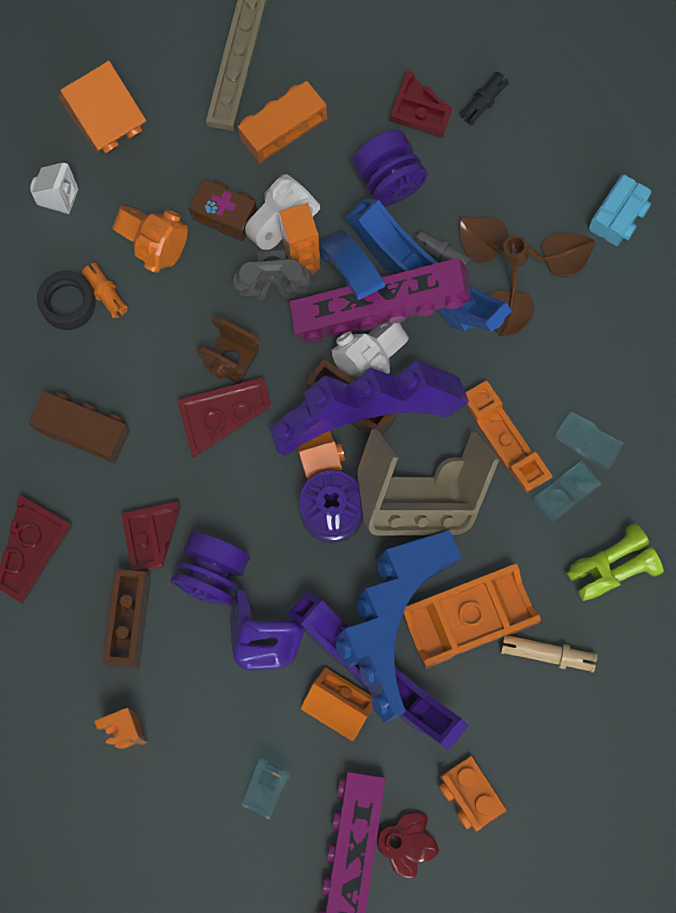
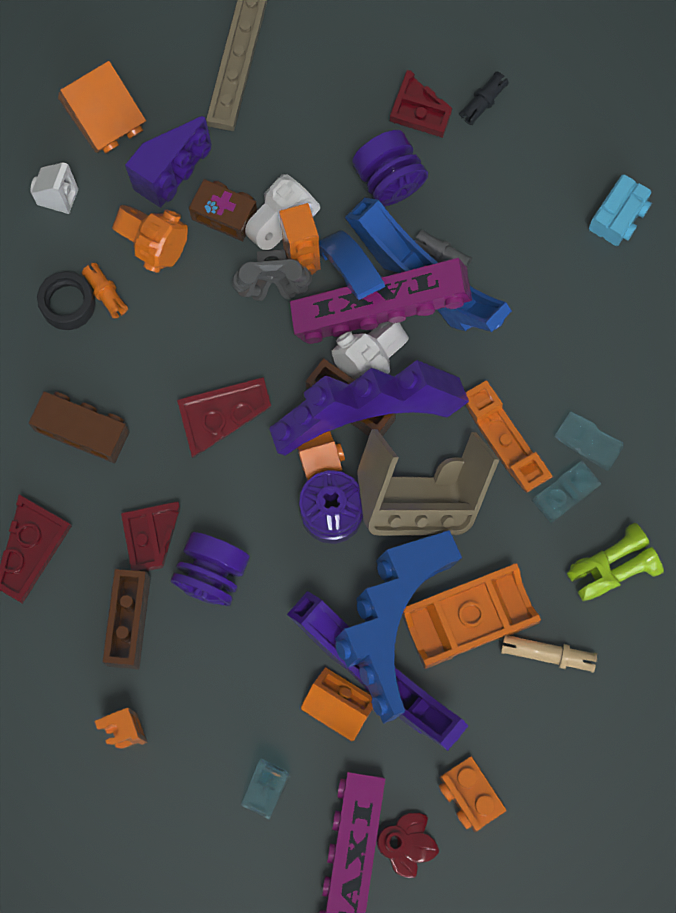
reddish brown piece [196,317,260,384] -> none
dark purple piece [230,590,303,671] -> none
orange brick [238,80,327,164] -> none
reddish brown plant [460,217,595,337] -> none
none -> dark purple slope [125,116,212,208]

